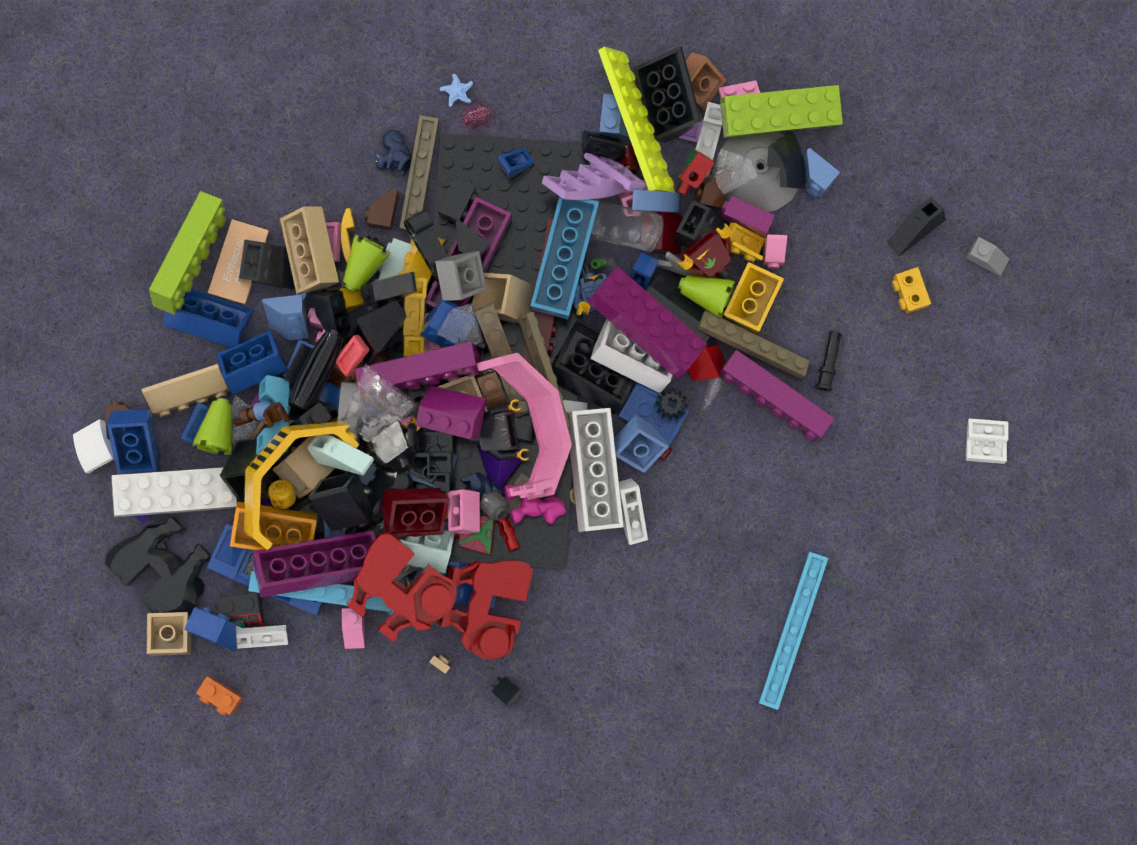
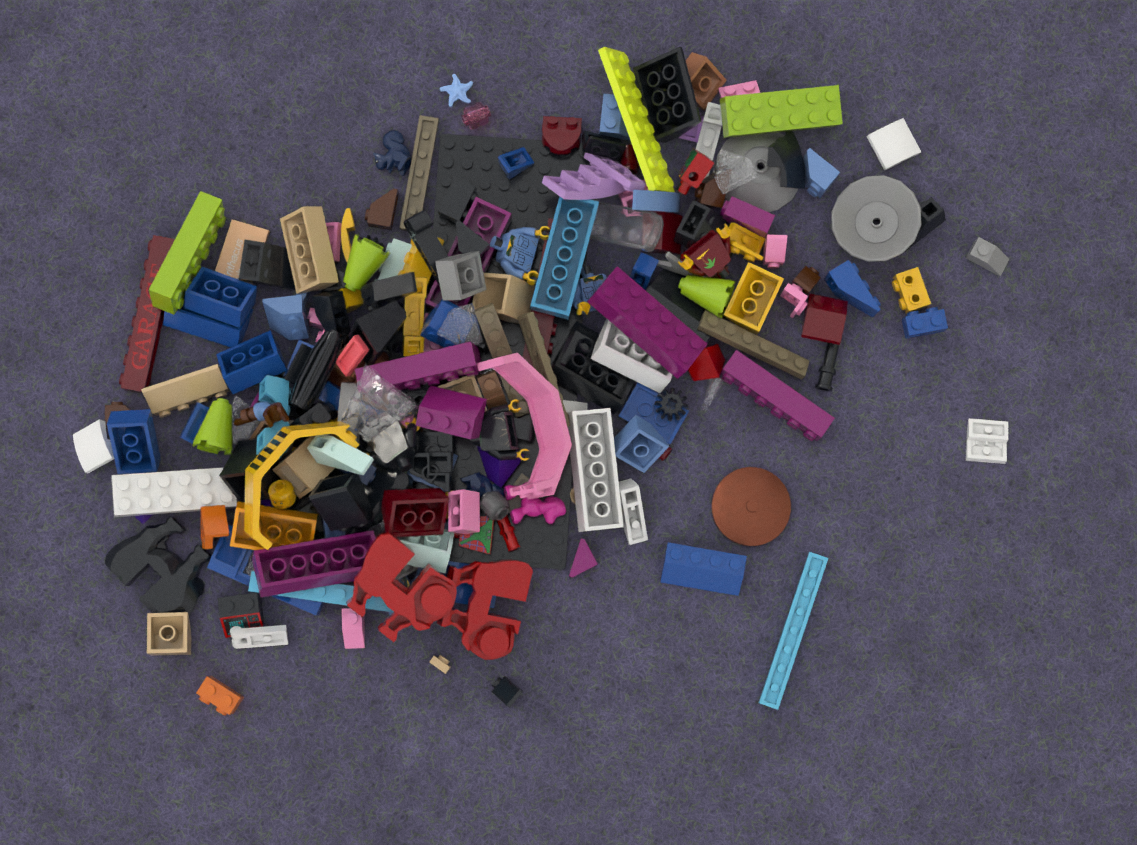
blue slope [184,607,237,651] -> none
arm [591,257,618,271] -> none
none -> dark red brick [119,235,175,393]
none -> blue brick [185,267,257,328]
none -> orange panel [200,505,229,549]
none -> medium blue torso [490,226,550,285]
none -> dark red slope [542,116,582,154]
none -> magenta slope [569,538,598,578]
none -> blue slope [660,542,747,596]
none -> copper dish [711,467,791,546]
none -> bright pink bracket [780,283,808,318]
none -> reddish brown slope [791,266,821,295]
none -> dark red slope [801,293,848,345]
none -> blue slope [824,260,881,317]
none -> light grey dish [831,175,921,262]
none -> white slope [866,118,921,170]
none -> blue brick [902,307,948,339]

